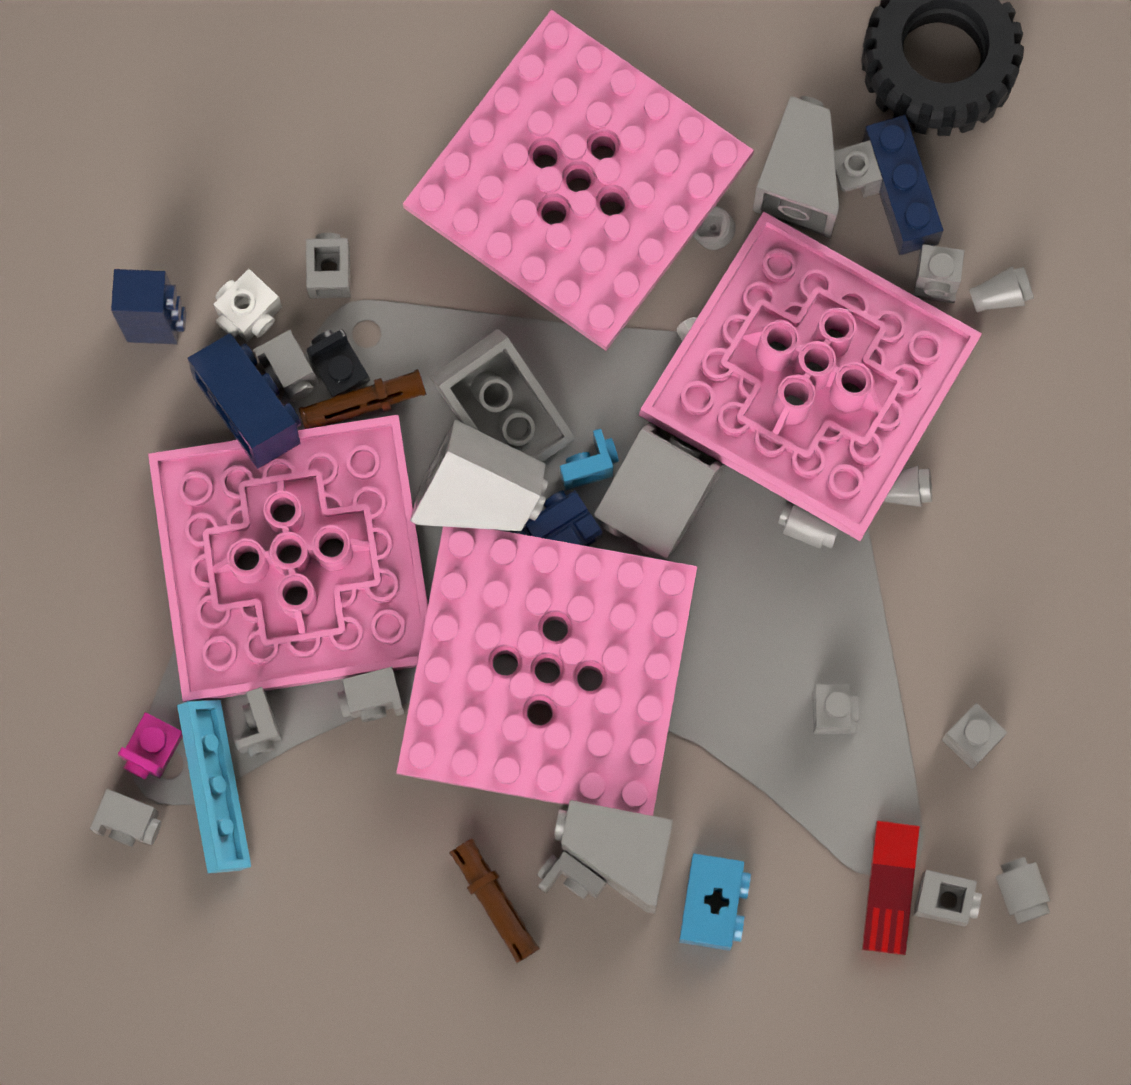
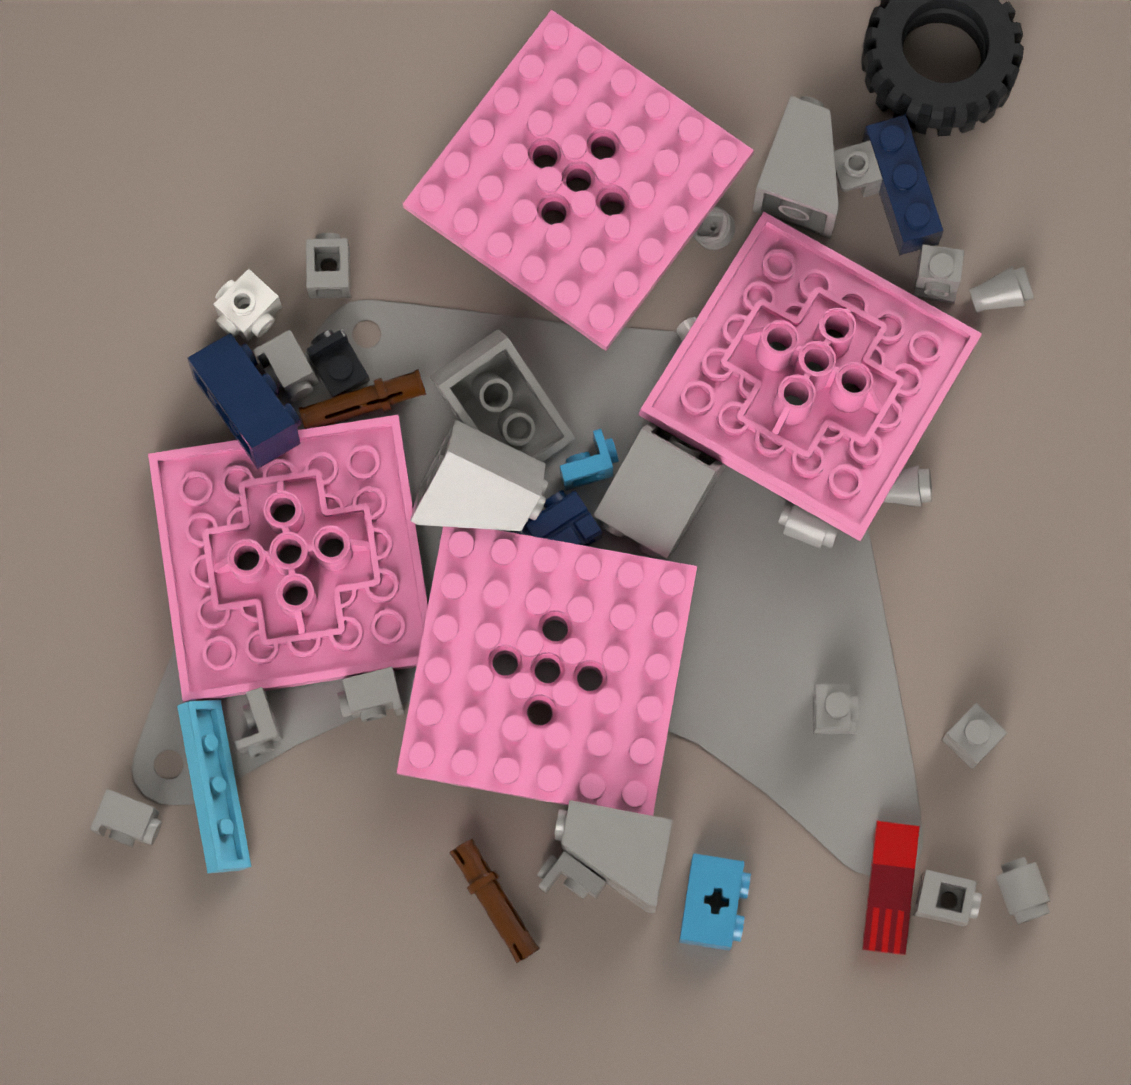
dark blue brick [111,269,186,344] -> none
dark pink bracket [118,712,183,780] -> none

